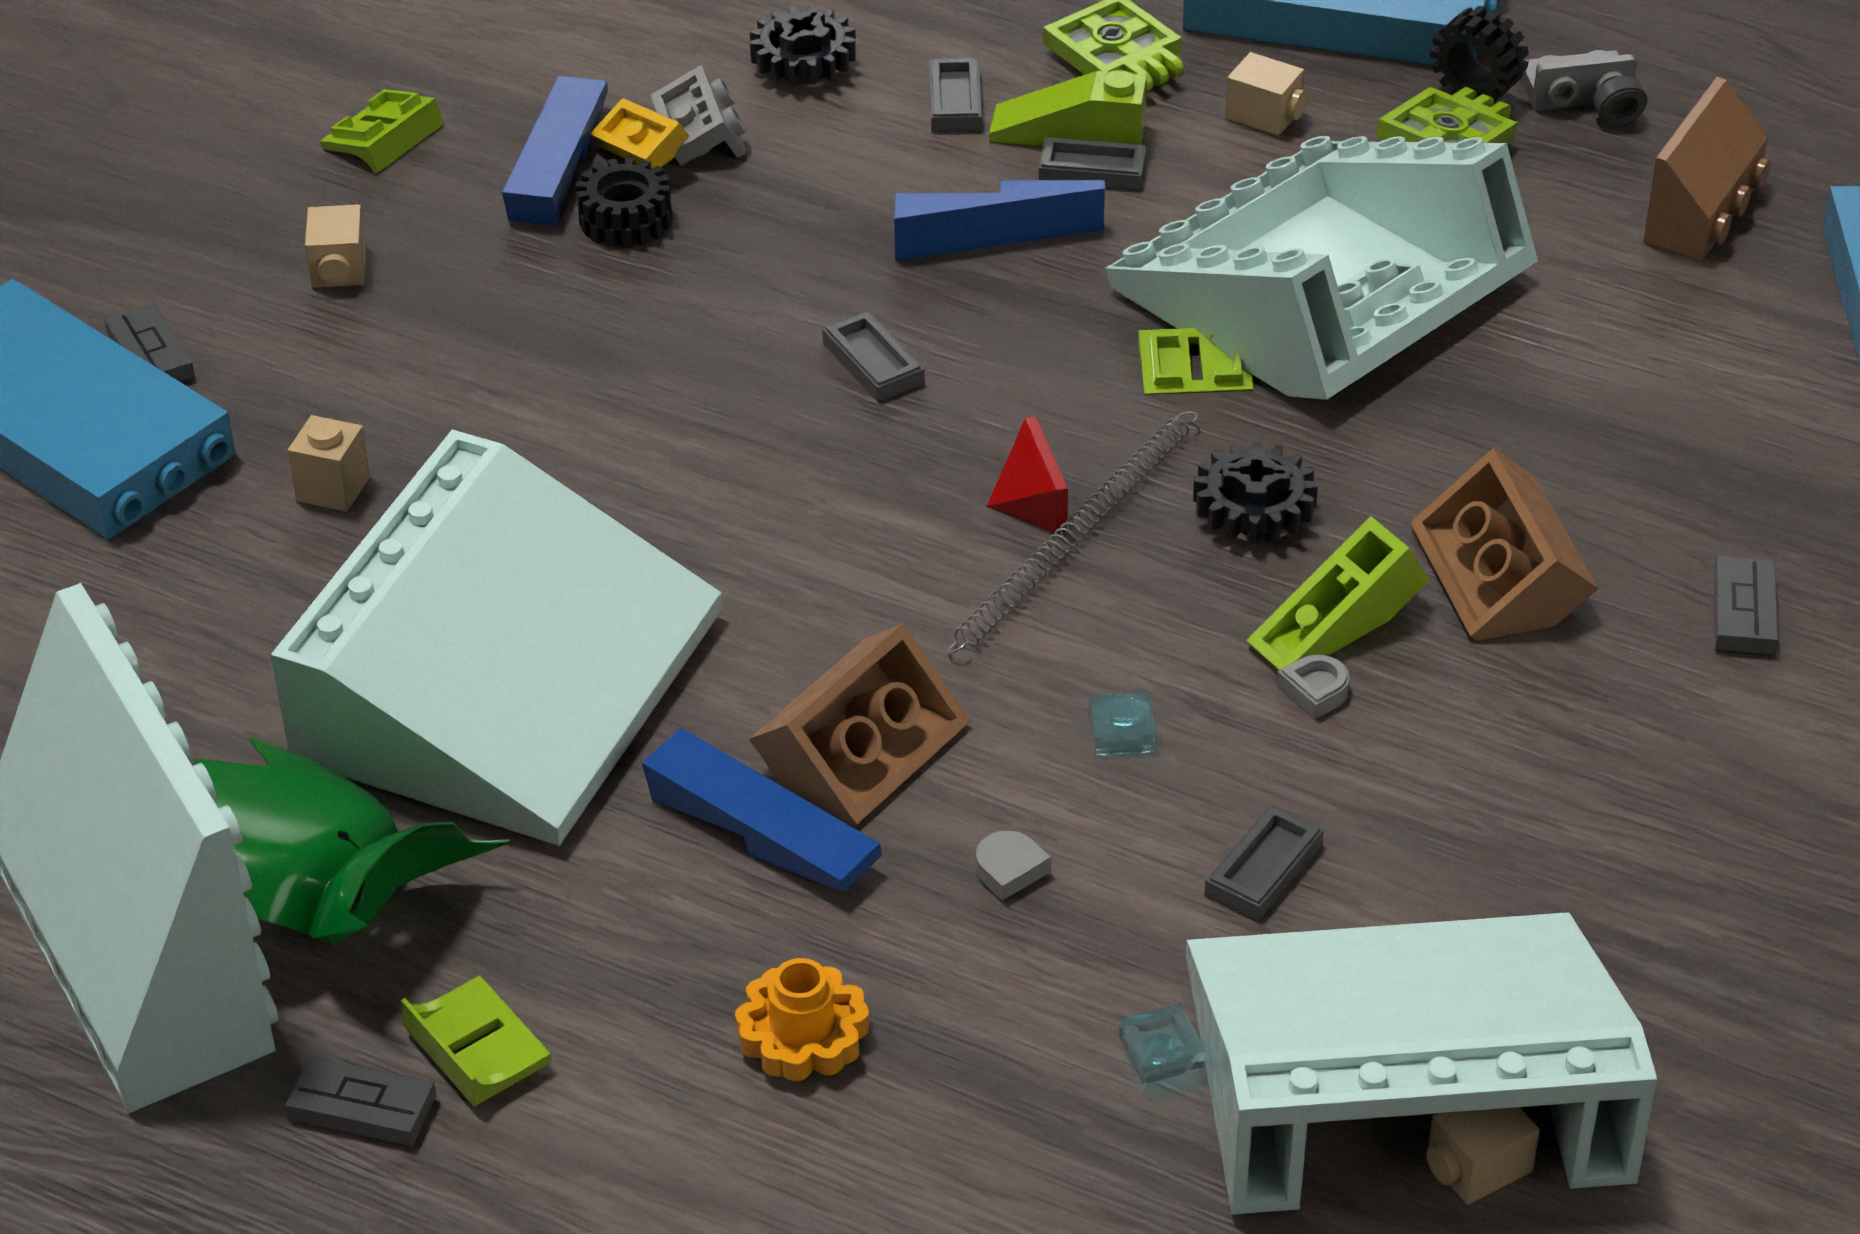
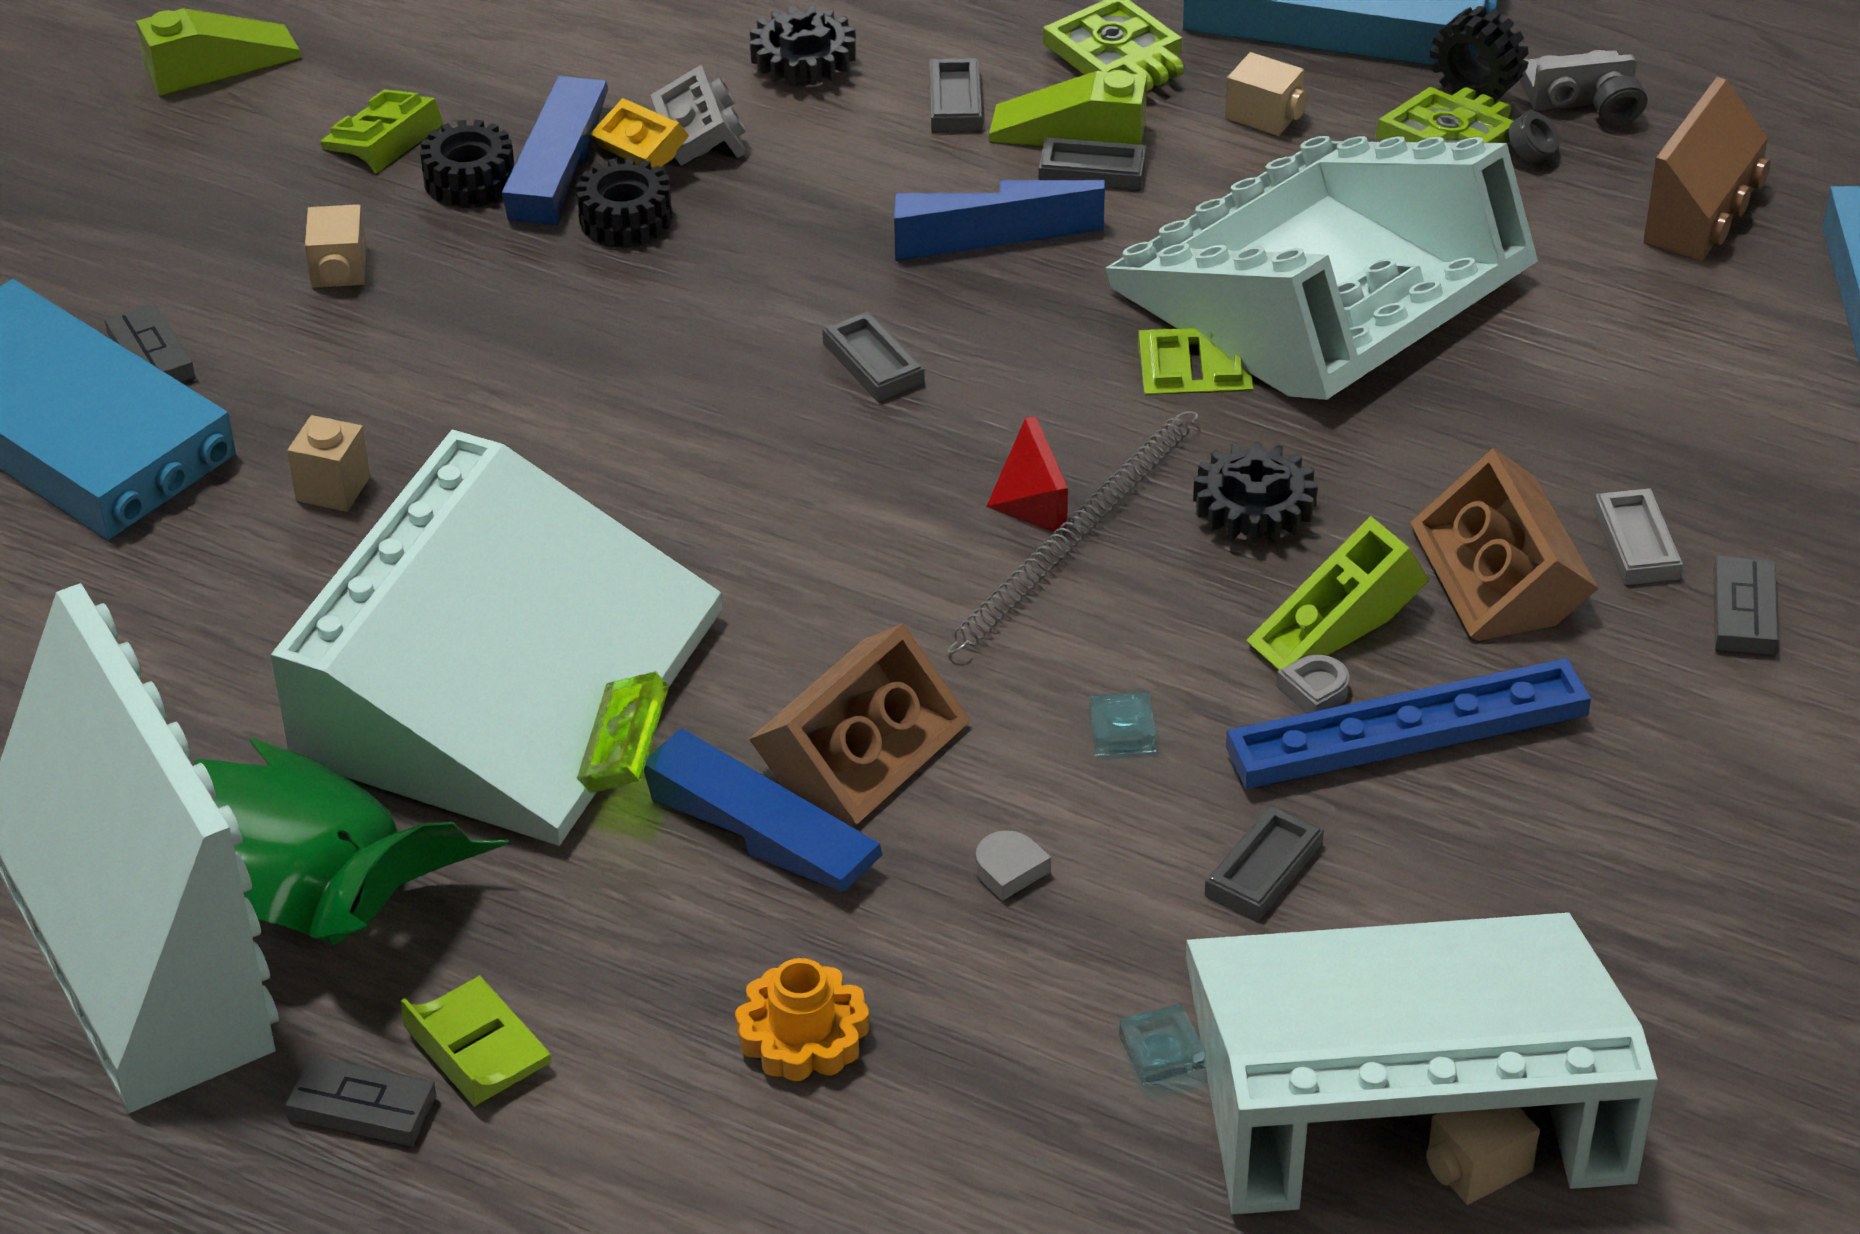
none -> lime slope [136,8,301,96]
none -> black tyre [420,120,515,208]
none -> clear neon green plate [577,671,669,793]
none -> blue plate [1226,658,1591,789]
none -> dark grey tile [1509,111,1559,165]
none -> light grey tile [1593,488,1683,585]

